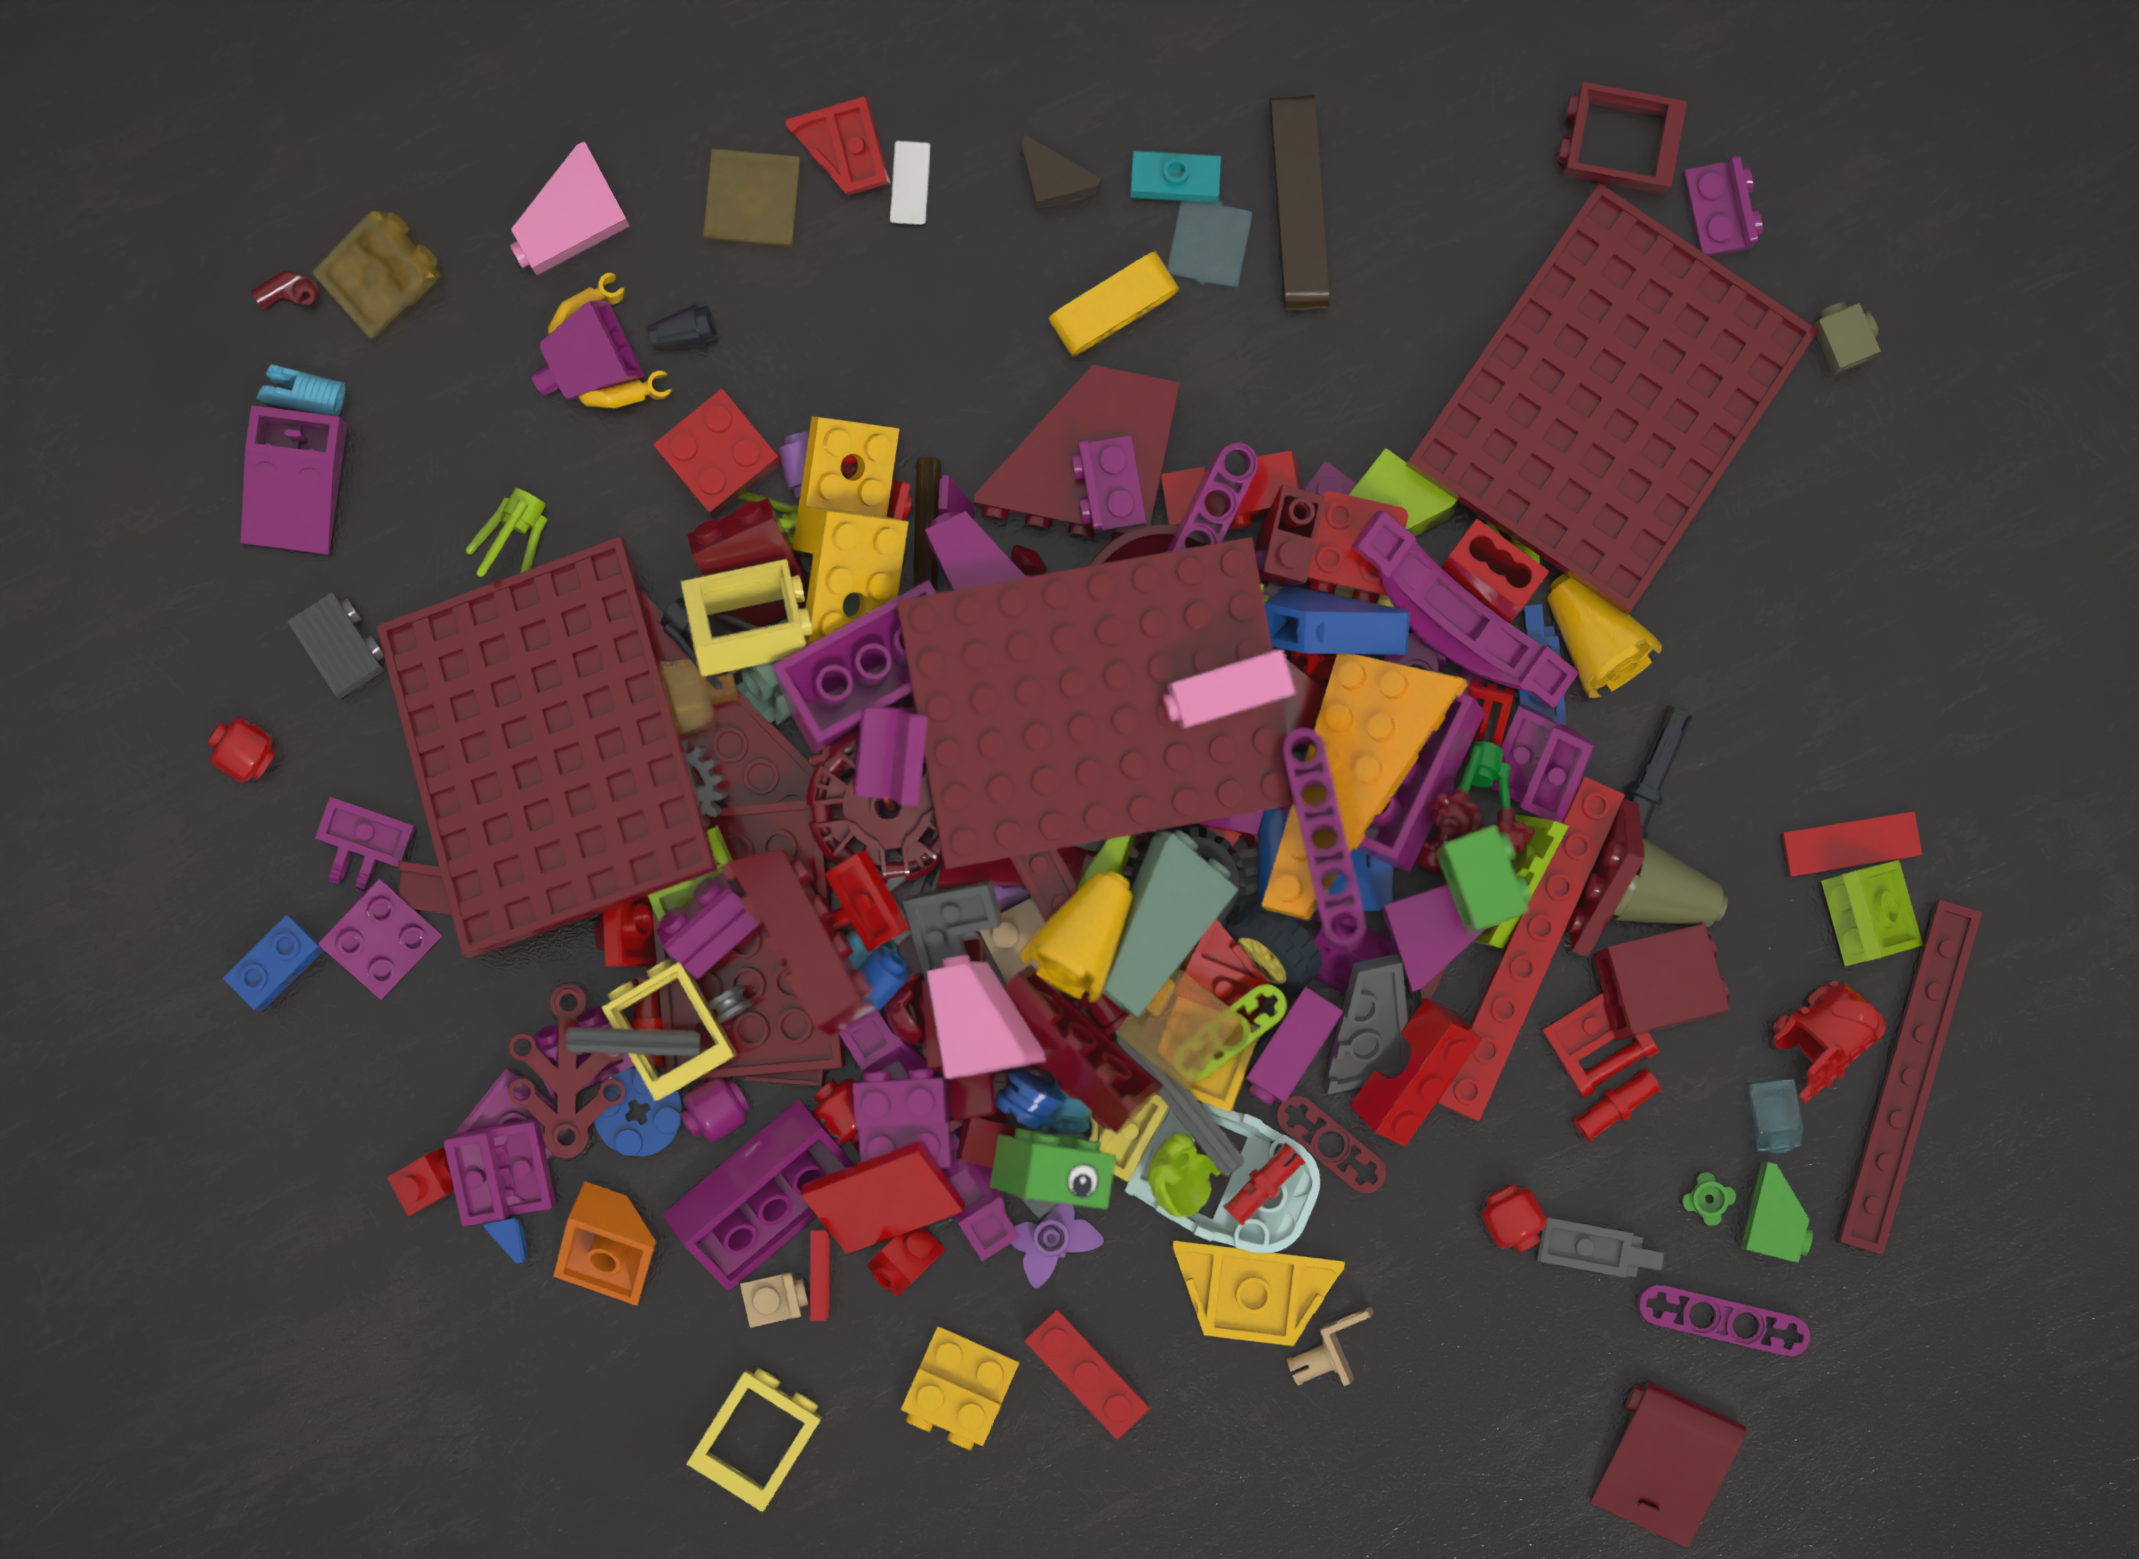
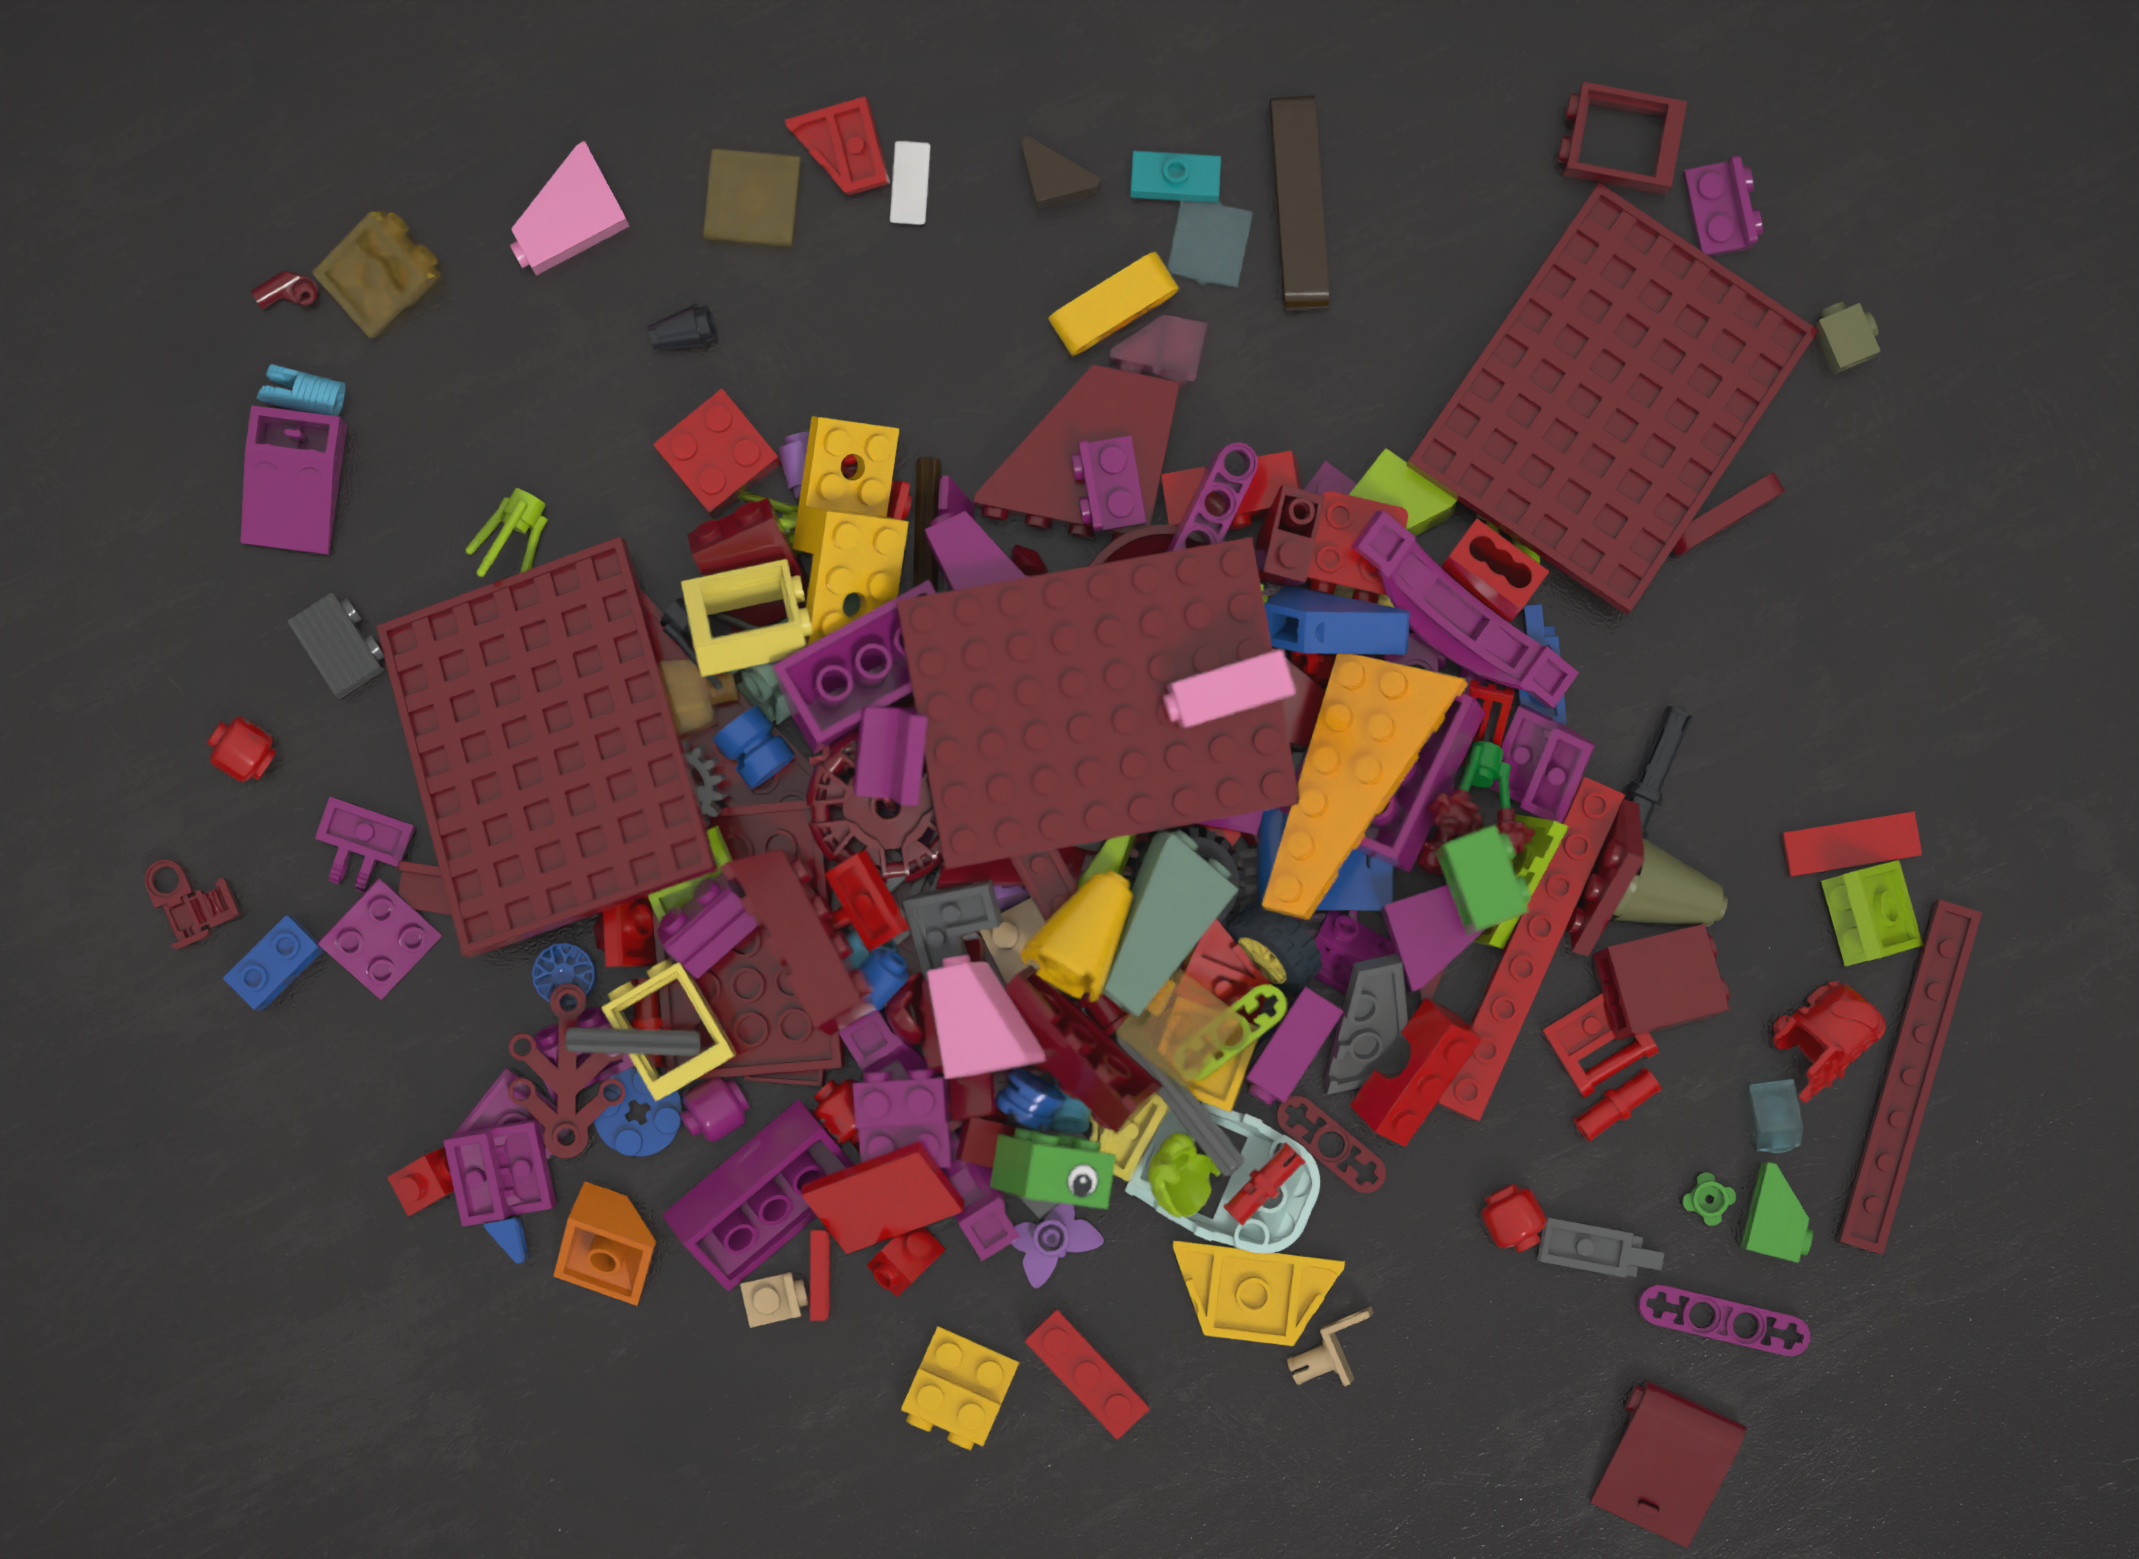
magenta torso [532,273,672,408] -> none
light yellow window [687,1368,822,1512] -> none
flat silver bush [707,984,753,1024] -> none
magenta beam [1284,729,1365,952] -> none
yellow cone [1547,574,1662,698] -> none
none -> dark red piece [145,860,242,950]
none -> blue wheel [532,943,598,1006]
none -> blue wheel [712,705,796,790]
none -> clear pink slope [1109,315,1207,386]
none -> dark red beam [1672,472,1786,557]

